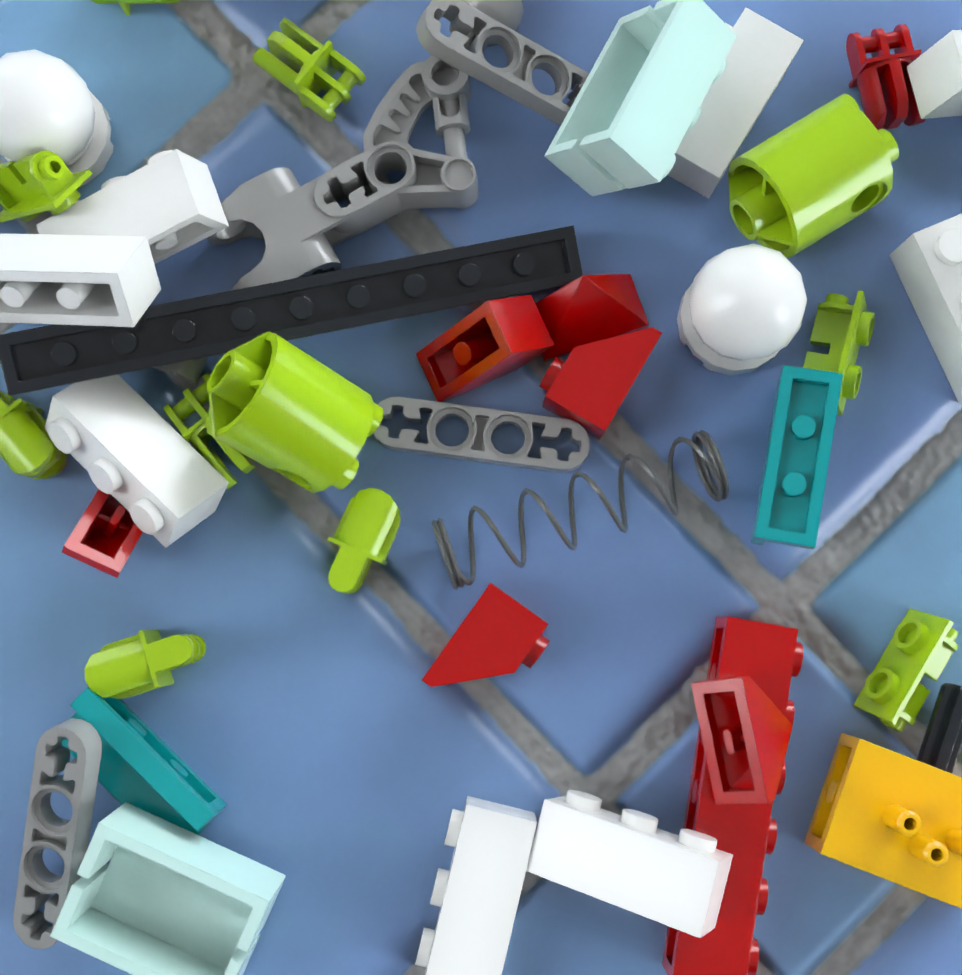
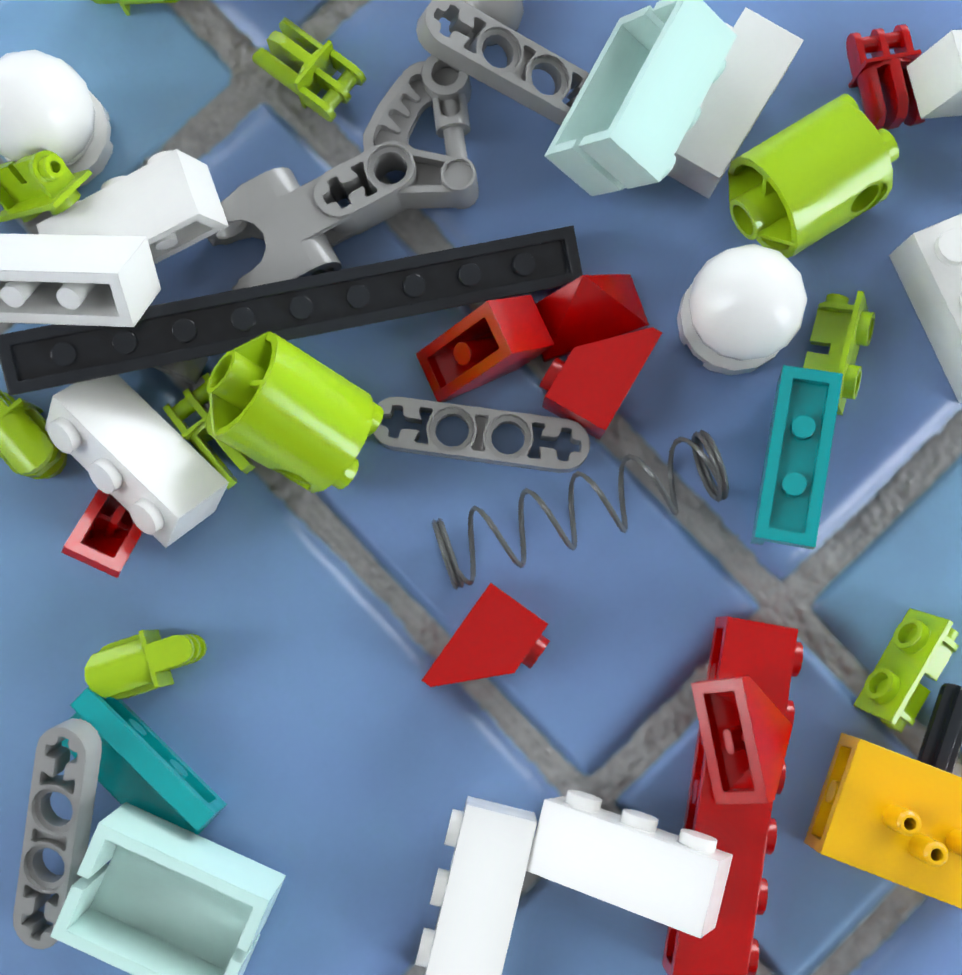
lime arm [327,488,401,594] -> none

